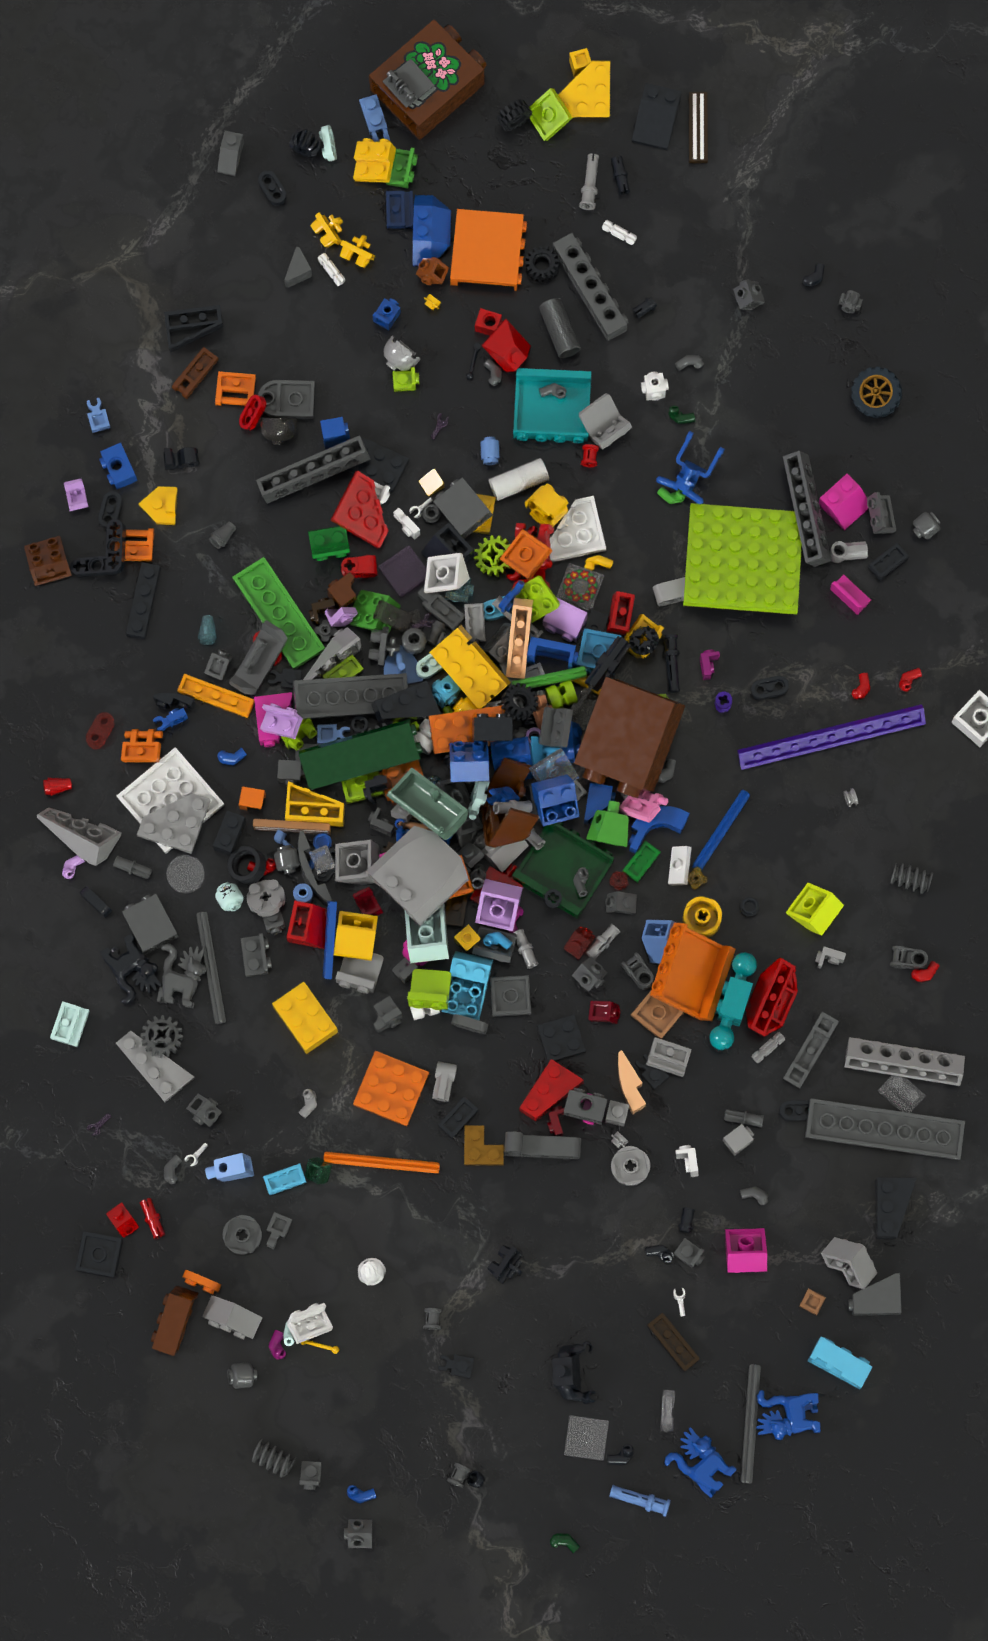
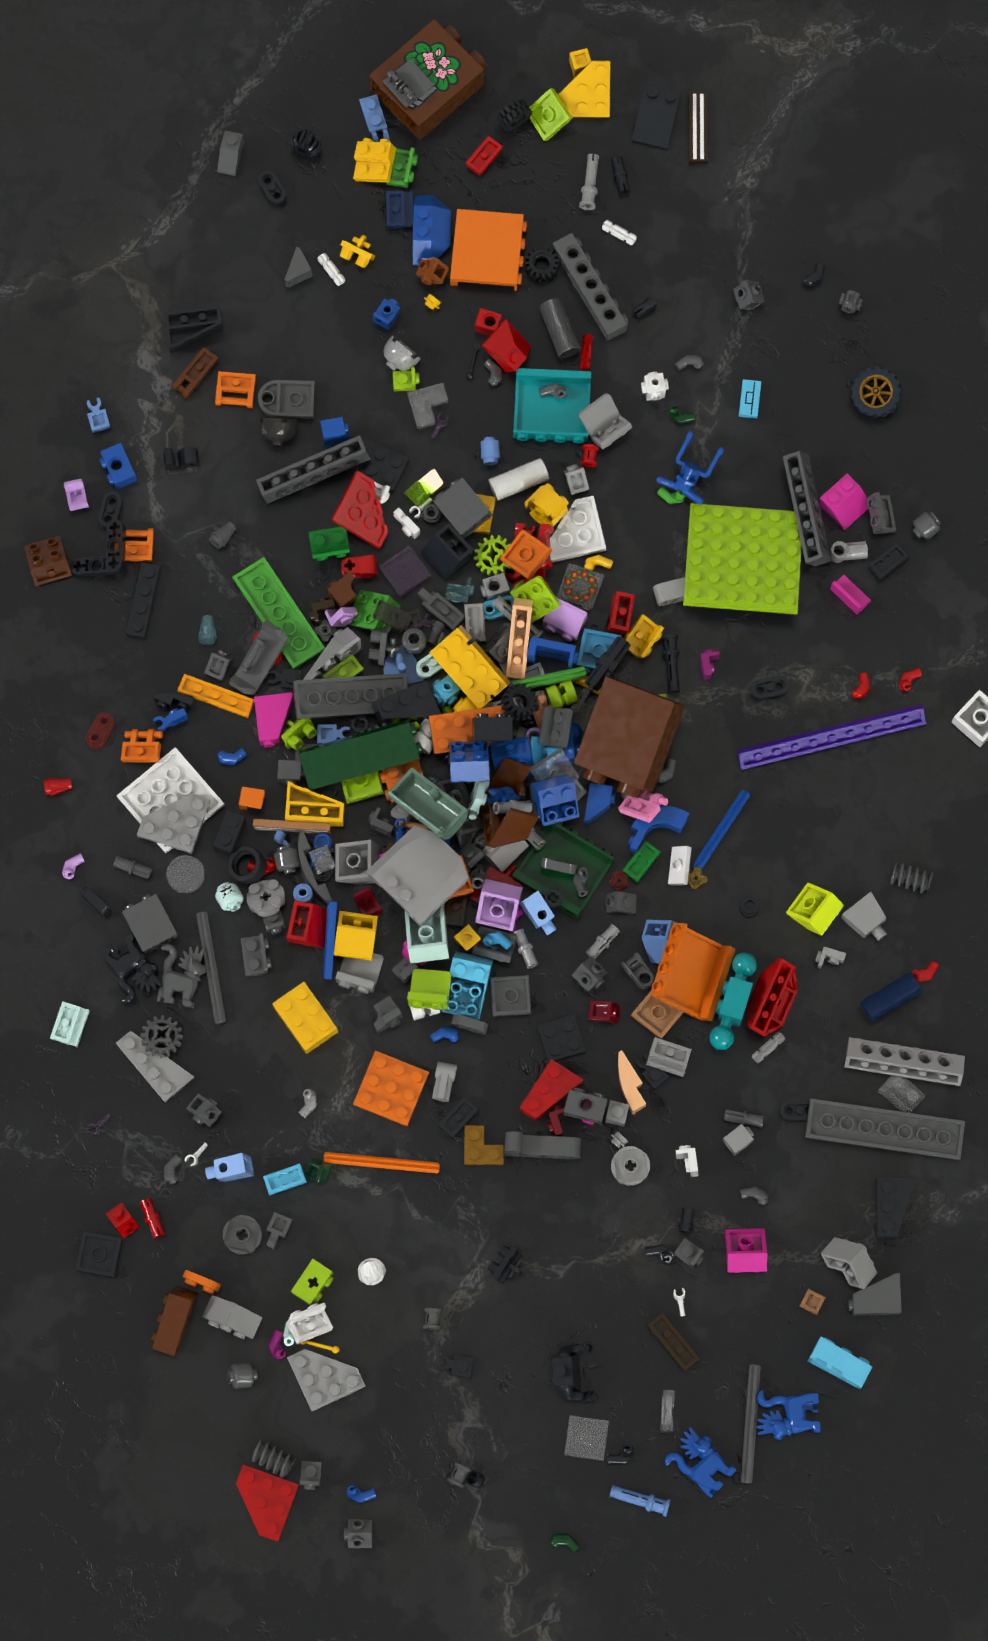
light grey wedge [37,807,121,866] -> none
yellow plate [139,486,178,525] -> none
red plate [239,395,266,430] -> none
lavender bracket [260,703,303,739] -> none
yellow hips [310,212,343,248] -> none
light aqua plate [319,125,337,162] -> none
black bracket [363,775,393,804] -> none
white slope [424,553,470,593] -> none
blue plate [498,580,525,613] -> none
clear red bracket [563,926,596,960] -> none
bright green torso [587,800,629,847] -> none
black gear [629,626,659,655] -> none
yellow brick [683,896,722,938] -> none
dark purple bush [714,692,732,713] -> none
dark grey slope [783,1012,839,1088] -> none
light grey bush [843,788,858,807] -> none
dark grey piece [890,946,928,970] -> none
none -> red plate [236,1465,299,1542]
none -> light grey plate [287,1349,366,1412]
none -> lime brick [291,1259,334,1306]
none -> clear neon green plate [404,480,432,507]
none -> clear plate [407,383,448,429]
none -> blue arm [430,1027,459,1043]
none -> red plate [466,136,503,176]
none -> light grey brick [480,573,510,601]
none -> light blue torso [519,891,556,935]
none -> dark grey beam [540,857,578,875]
none -> light grey bracket [563,464,589,495]
none -> red axle [580,334,593,371]
none -> medium azure tile [739,379,761,419]
none -> light grey torso [841,892,887,941]
none -> dark blue piece [860,972,922,1022]

